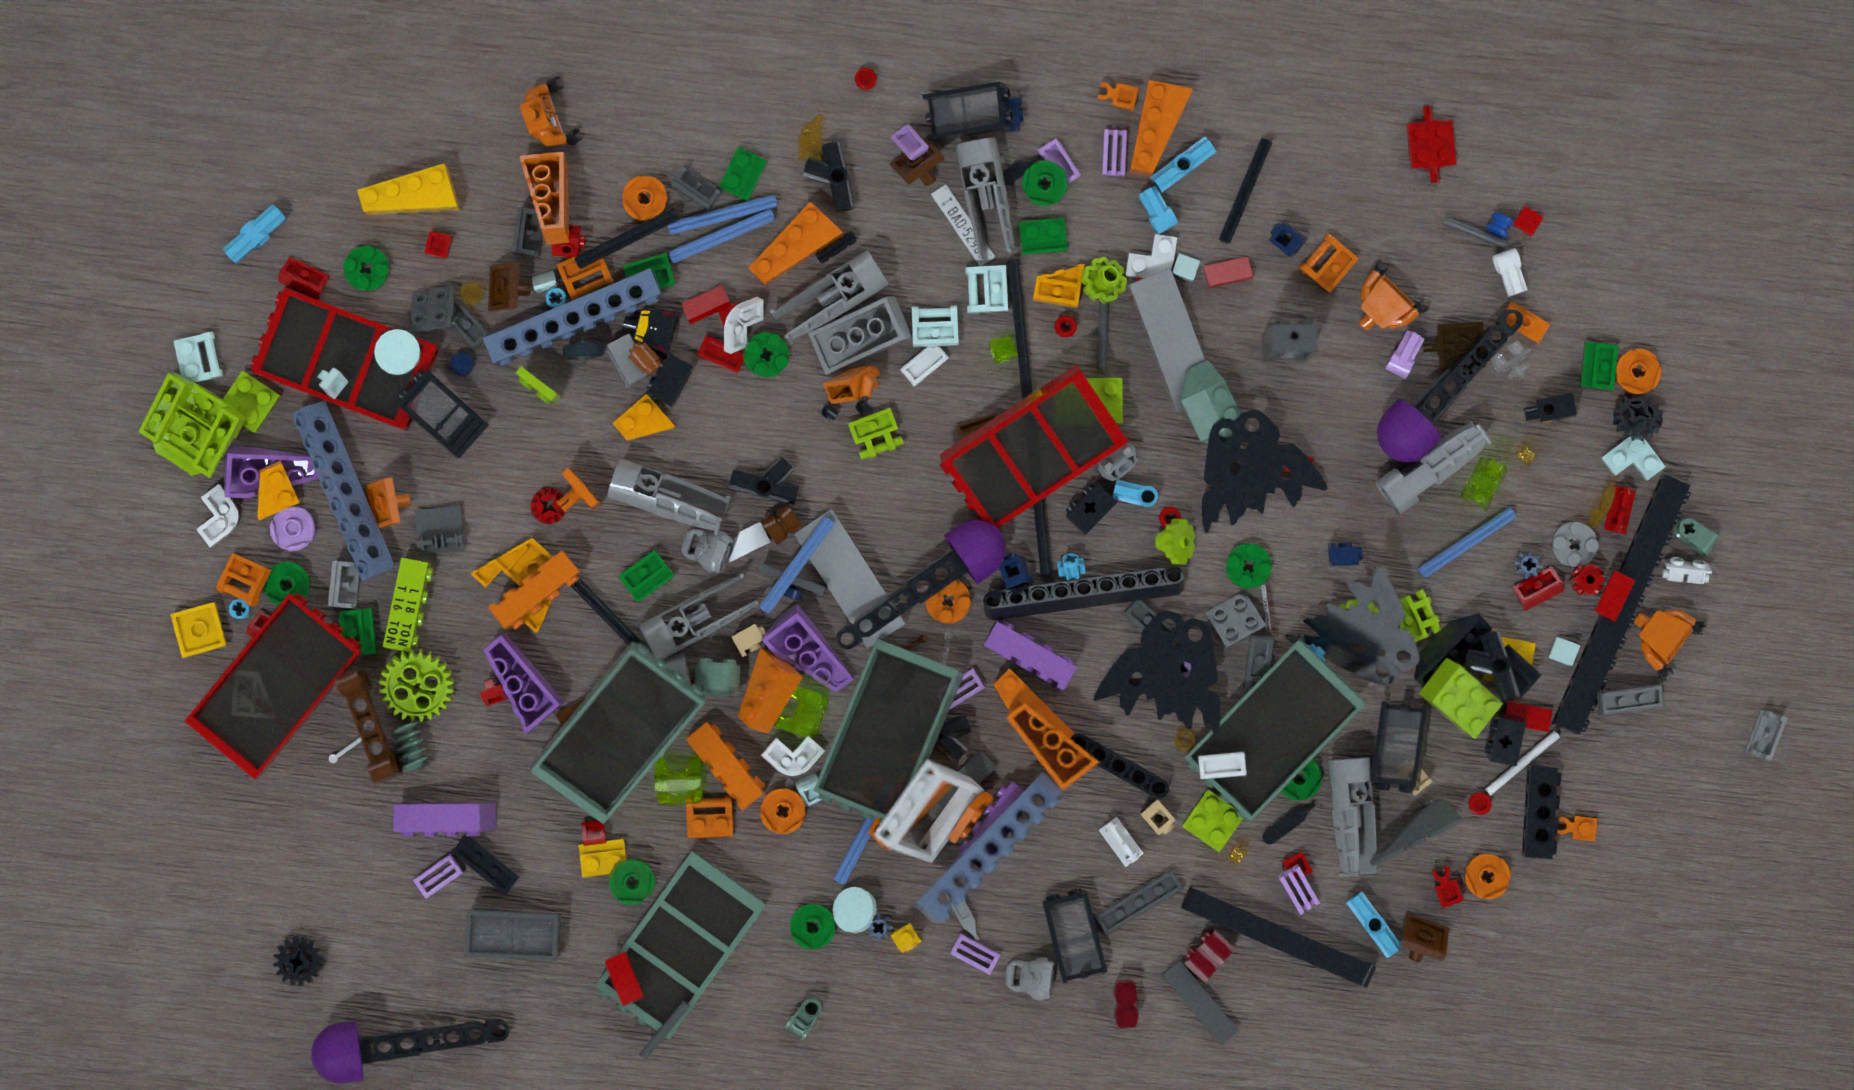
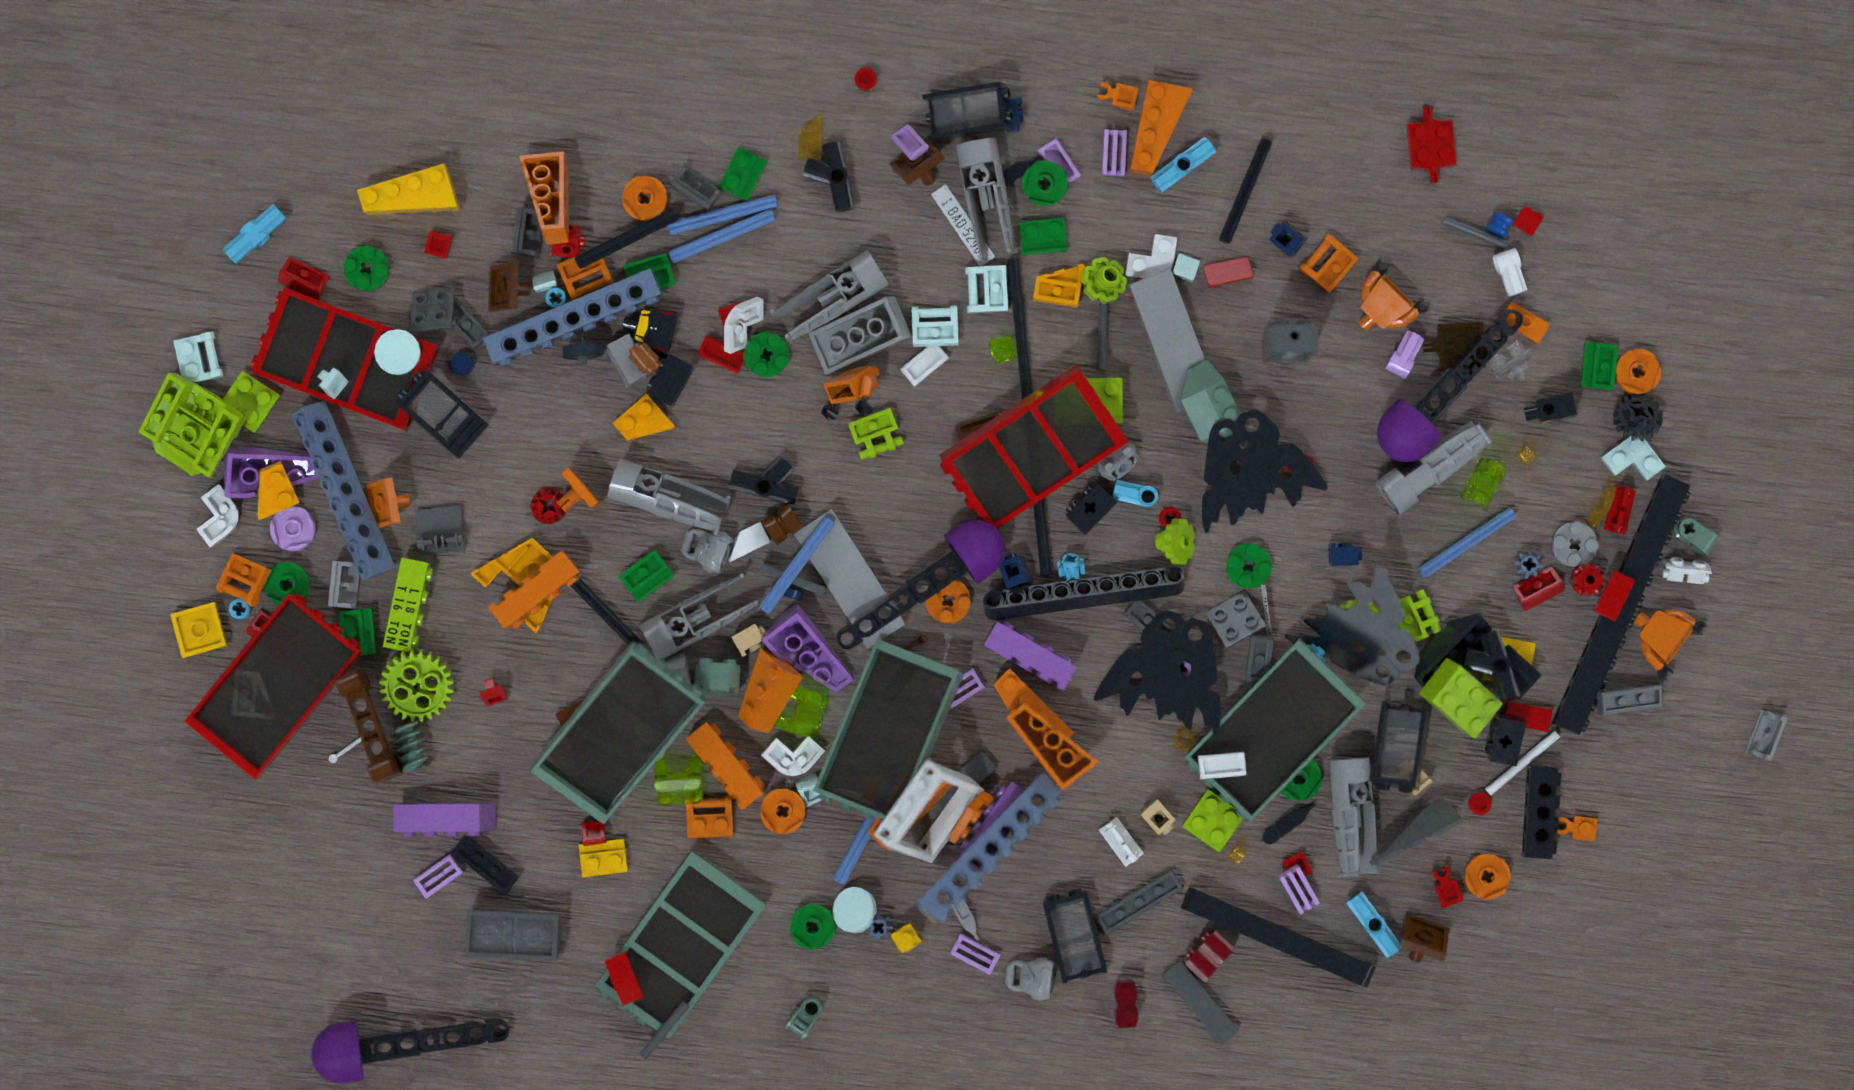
black gear [273,936,324,986] -> none
clear yellow plate [460,282,483,305] -> none
medium lavender wedge [484,633,565,734] -> none
lime plate [516,366,562,405] -> none
orange torso [520,77,582,146] -> none
green plate [608,858,655,905] -> none
red tile [681,285,731,325] -> none
orange wedge [748,202,844,286] -> none
black axle [815,231,857,264] -> none
black piece [901,714,971,764] -> none
red plate [1054,315,1077,338] -> none
black beam [1069,733,1169,799] -> none
medium azure piece [1138,186,1178,234] -> none
light aqua slope [1548,637,1580,667] -> none

